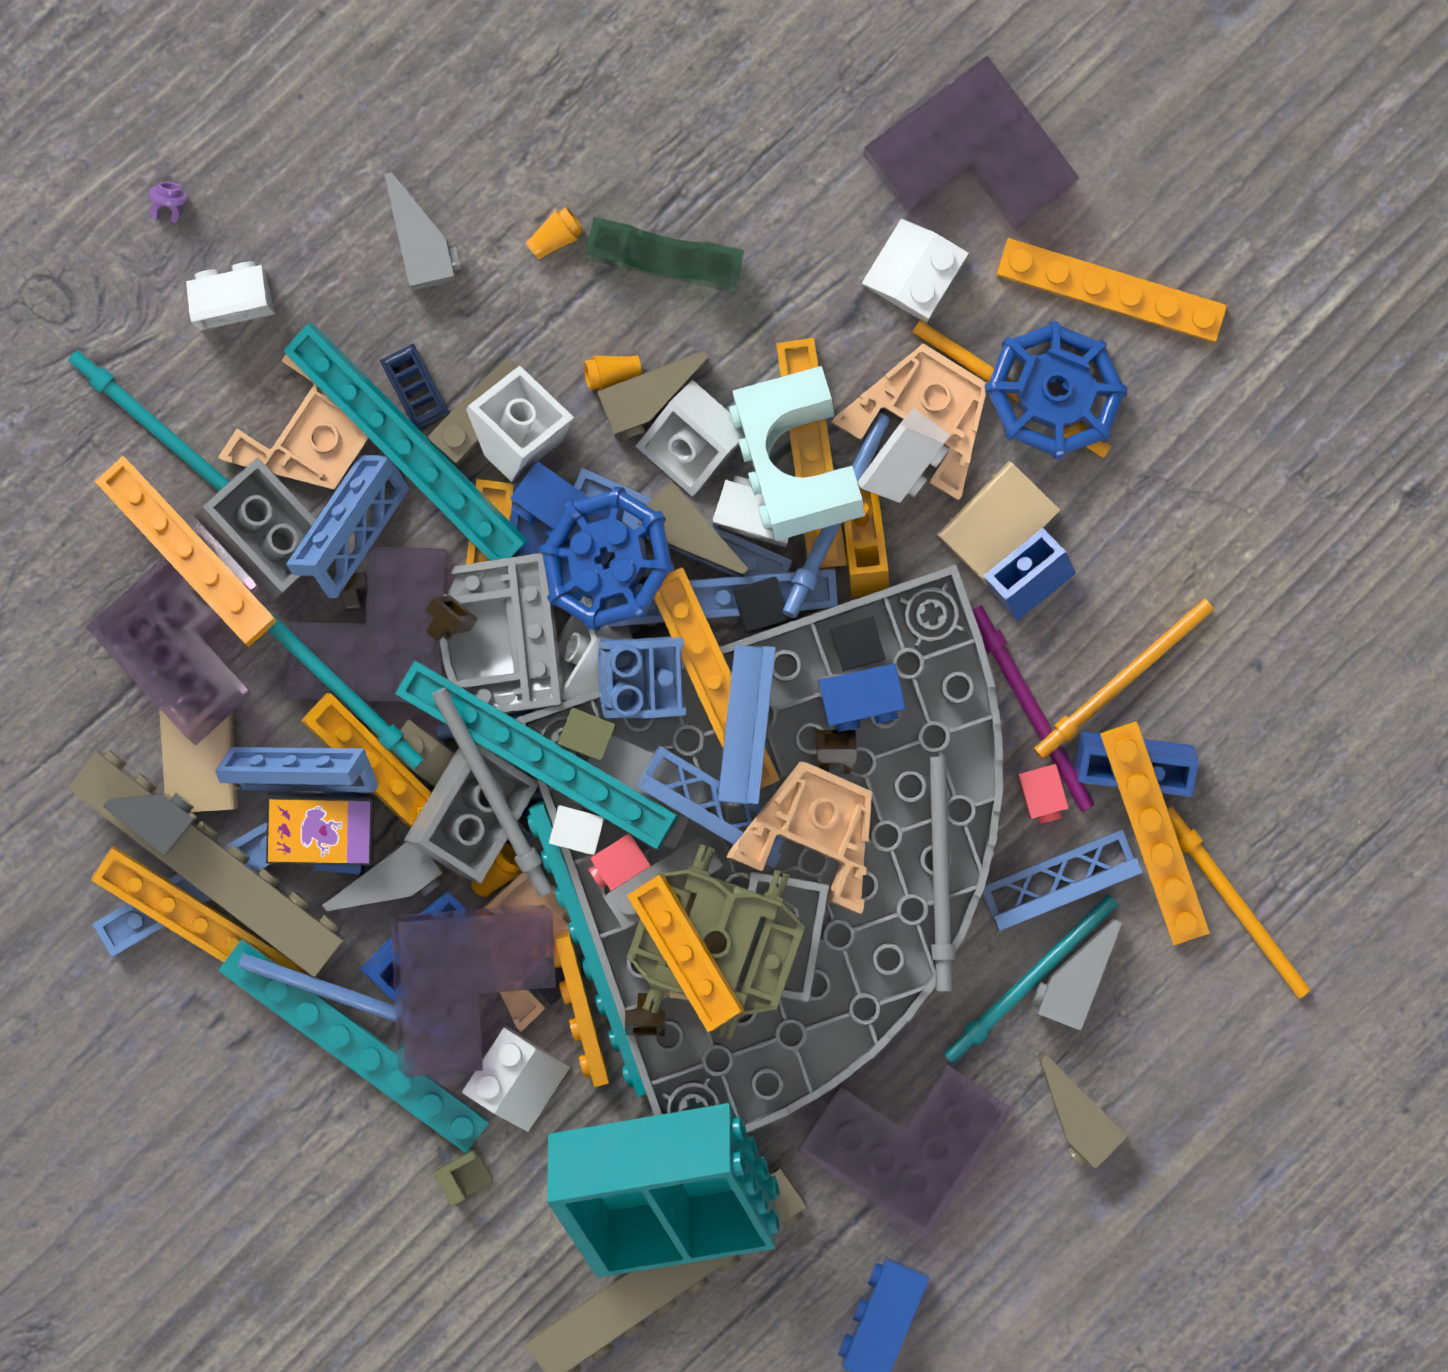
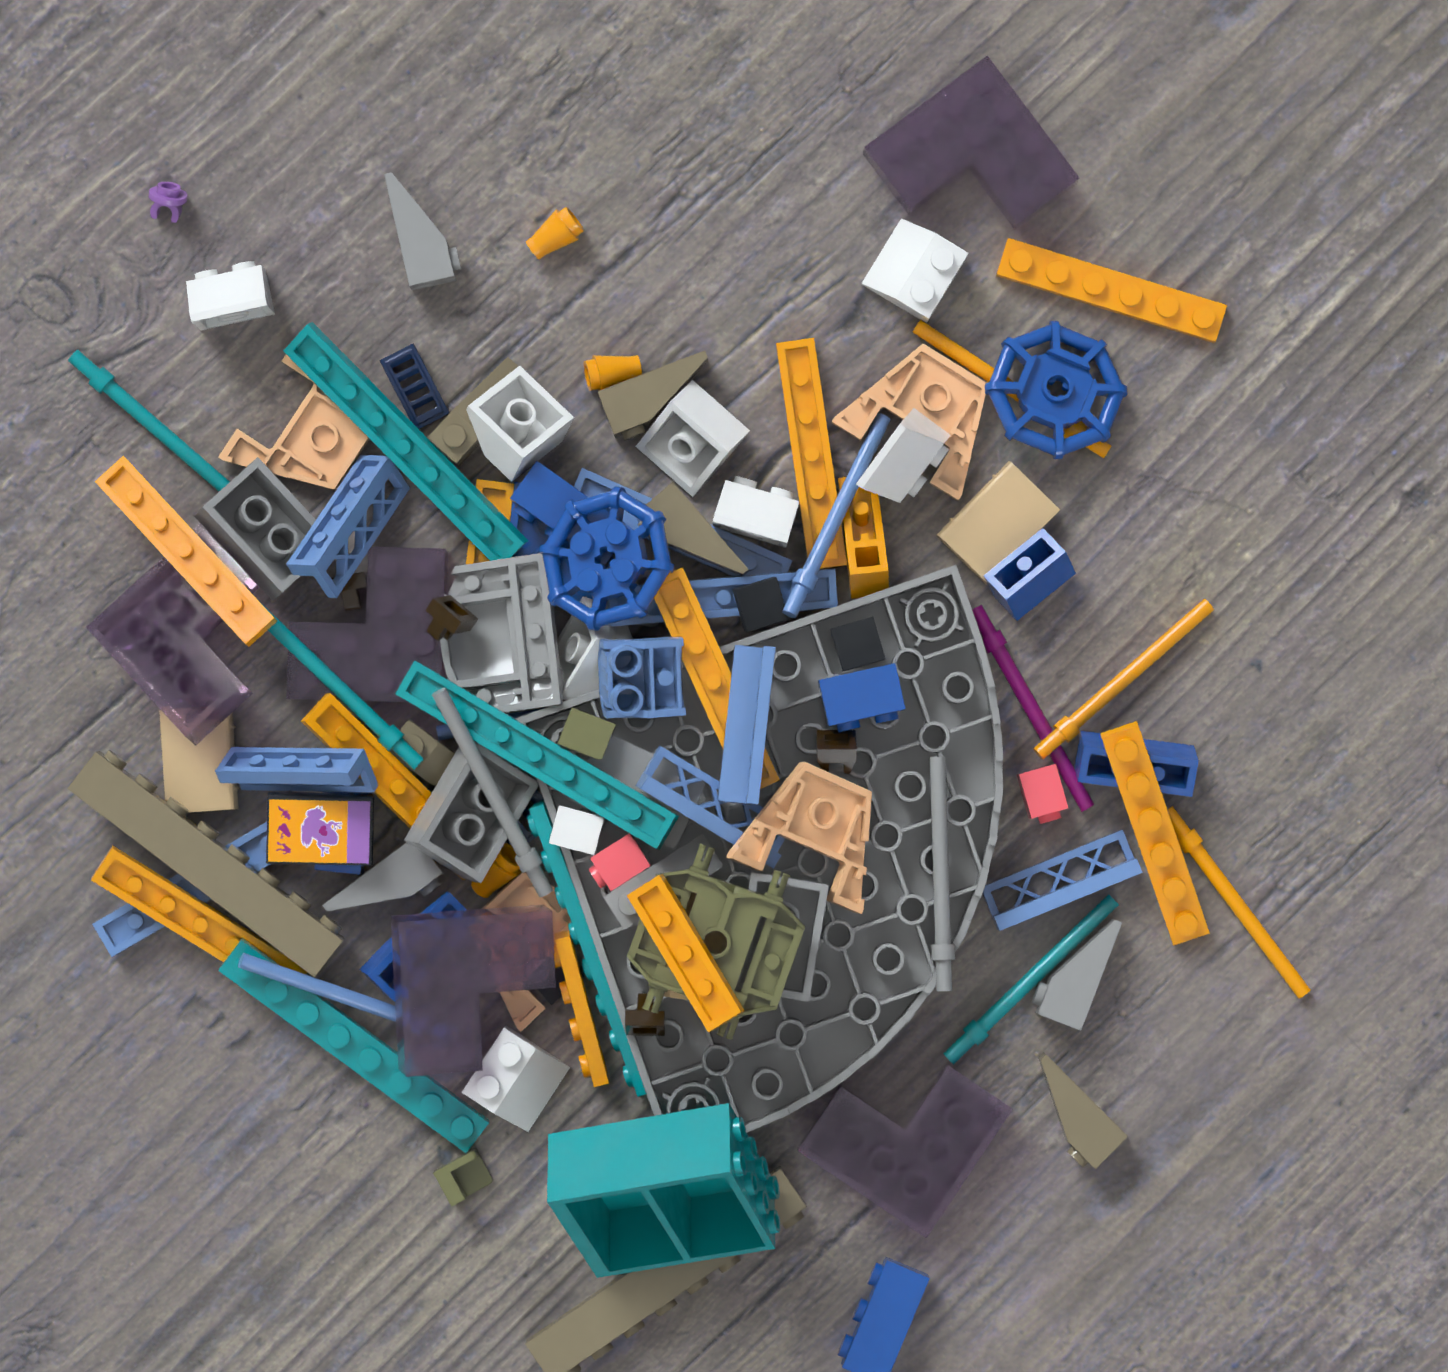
dark grey slope [103,793,197,855] -> none
clear green arch [585,217,744,293] -> none
light aqua arch [729,366,865,541] -> none

